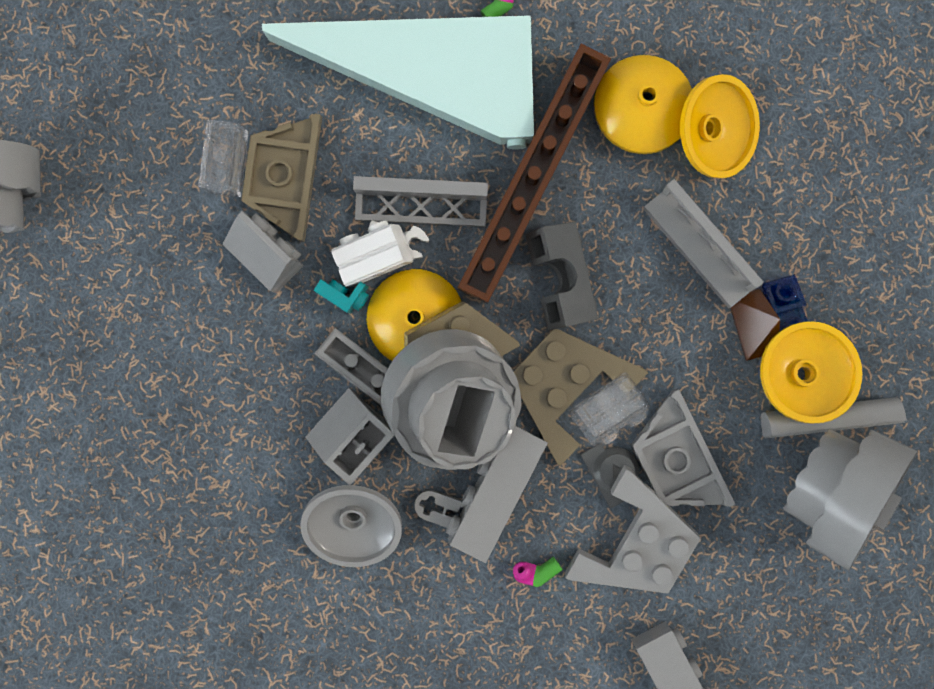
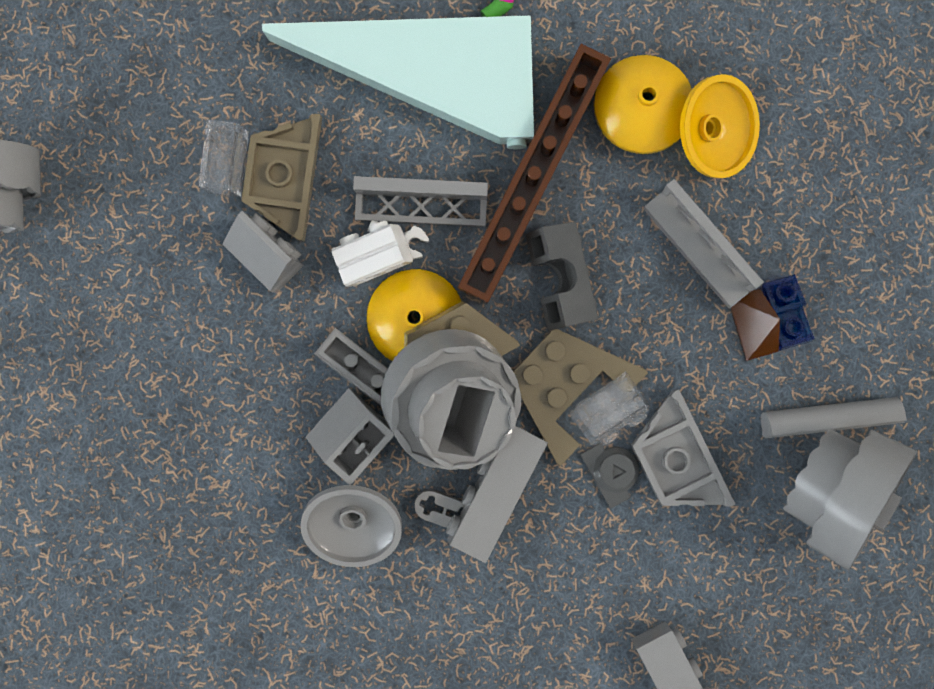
teal bracket [313,279,369,314] -> none
arm [513,556,563,587] -> none
light grey wing [565,465,701,594] -> none
yellow dish [760,321,863,423] -> none

